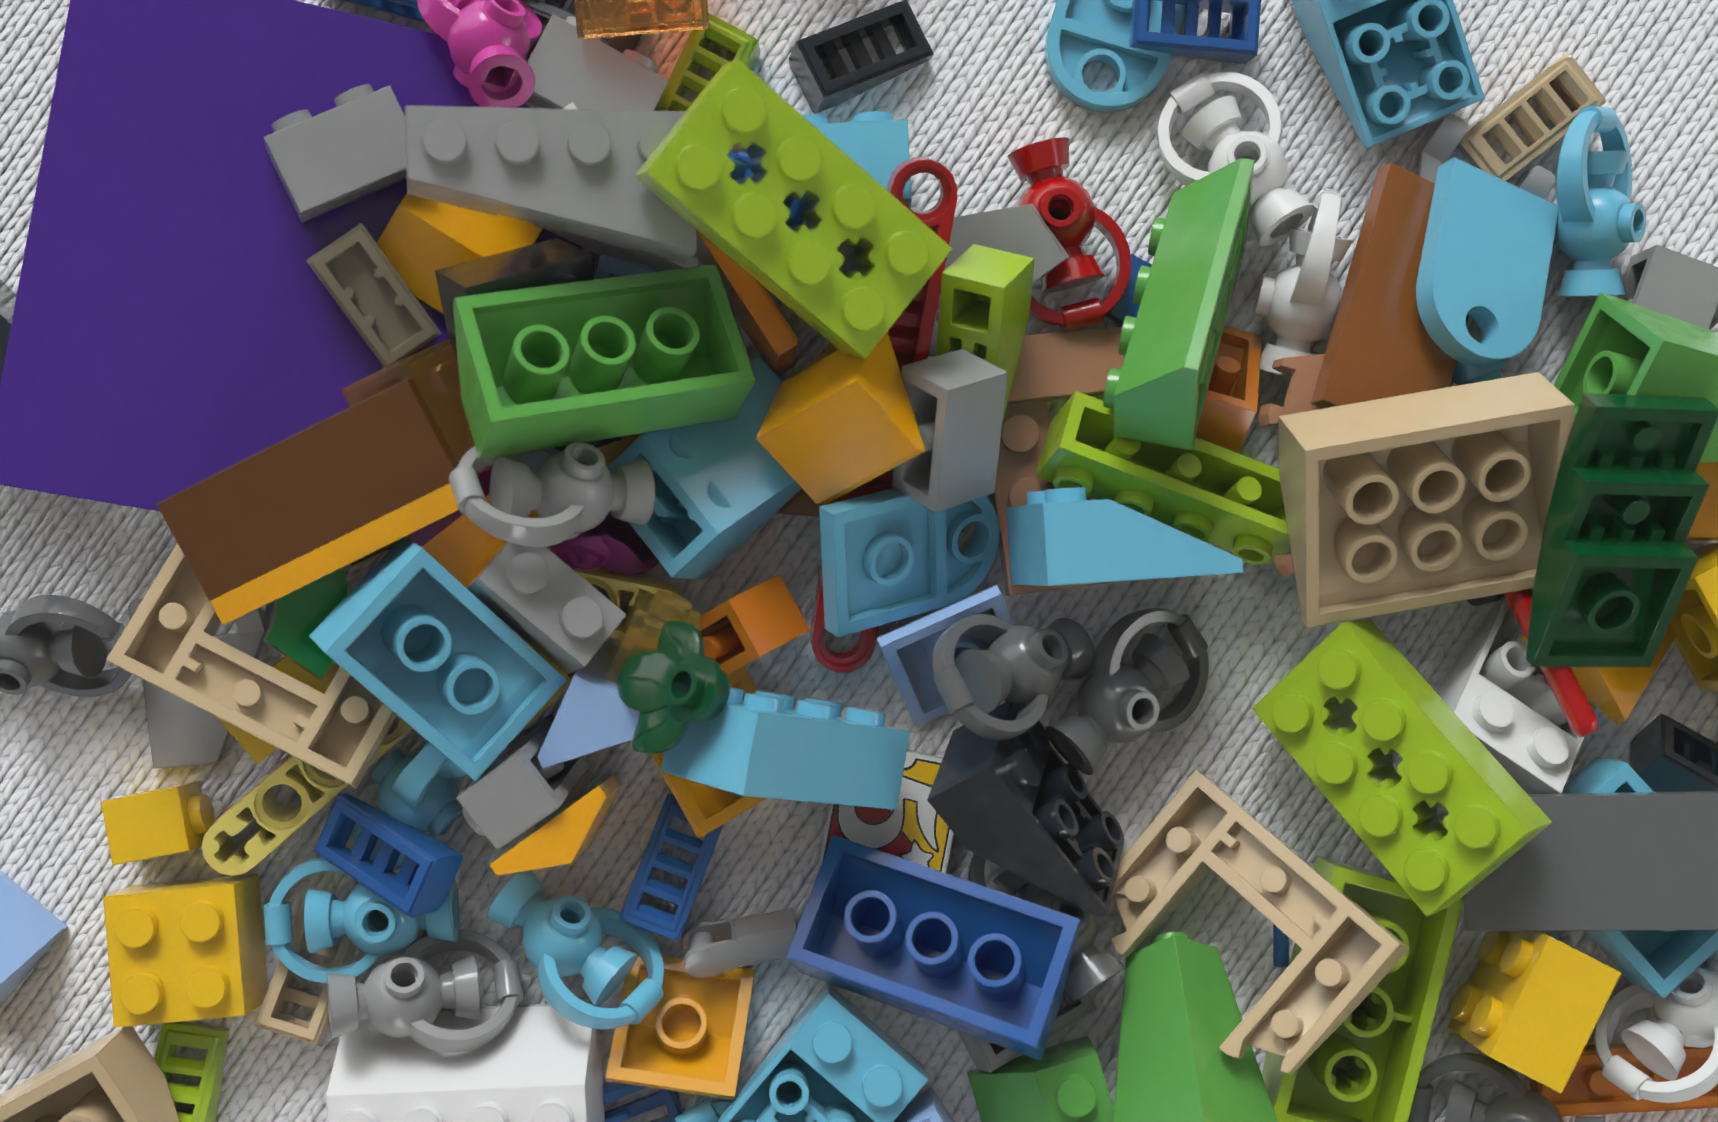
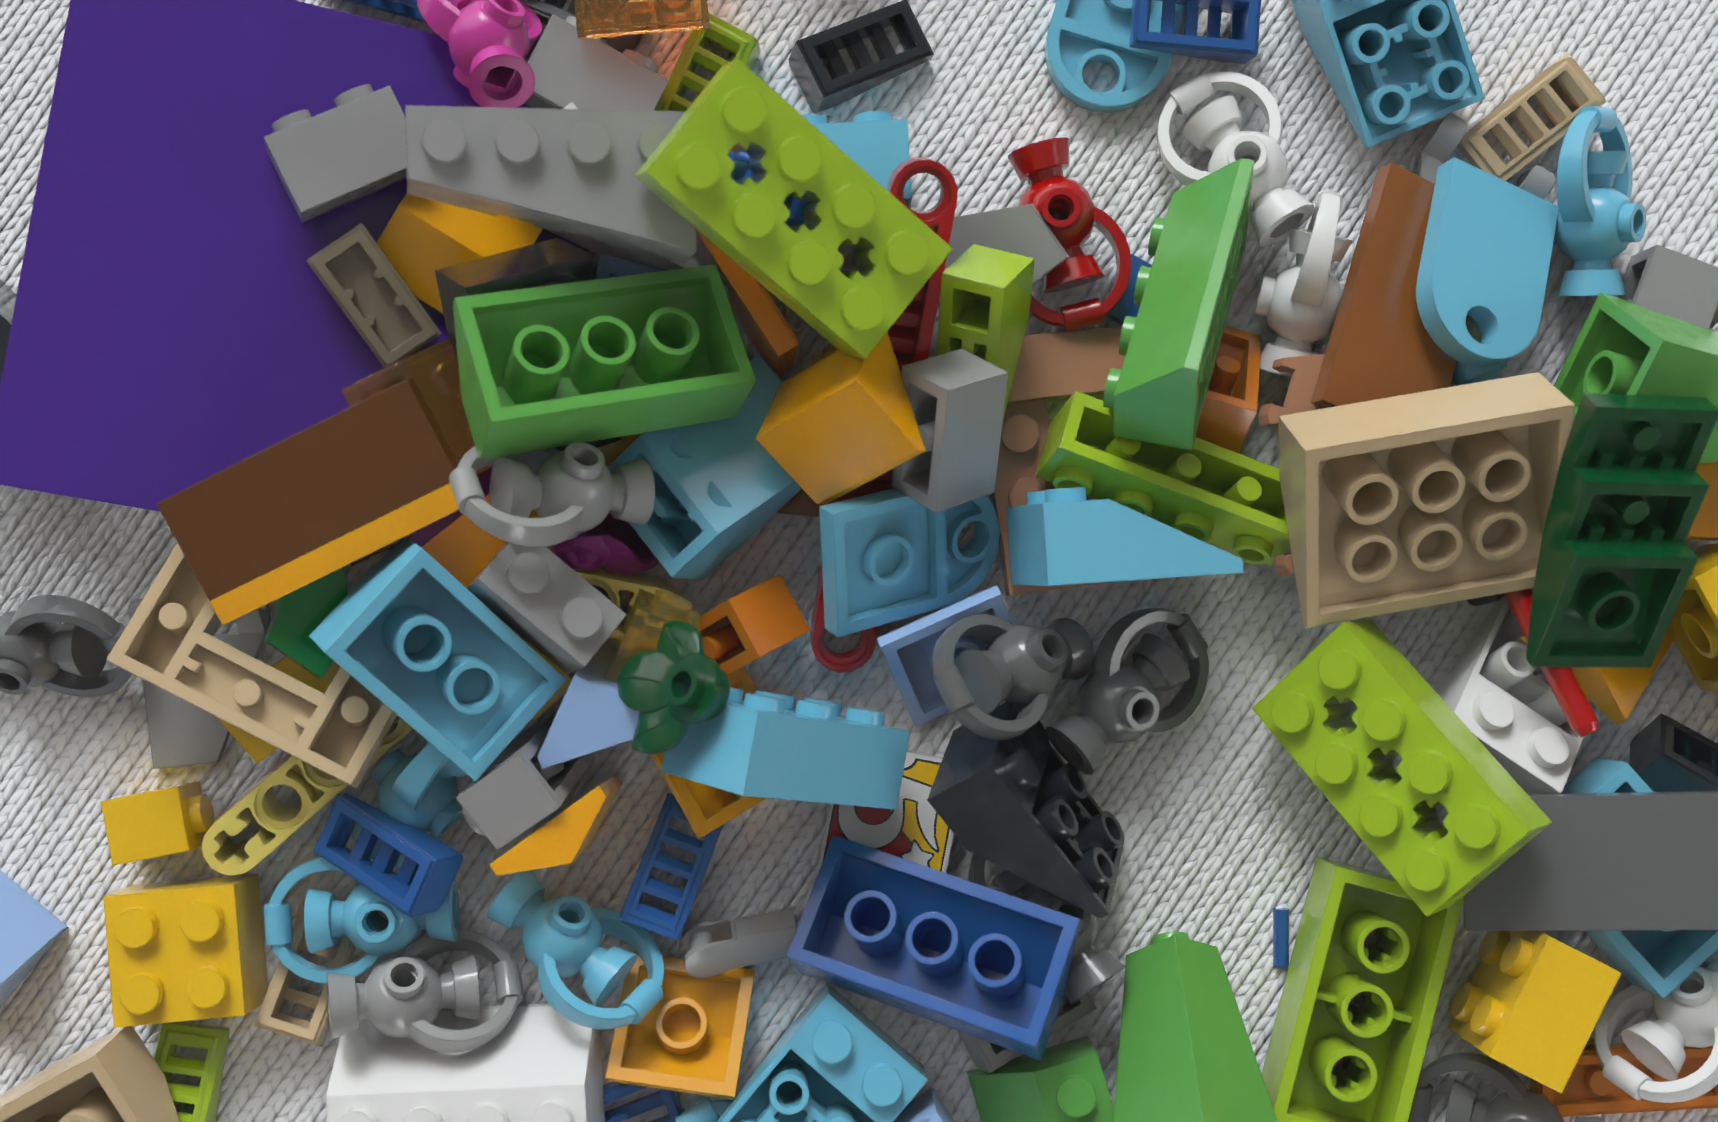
tan wedge [1111,770,1409,1074] -> none

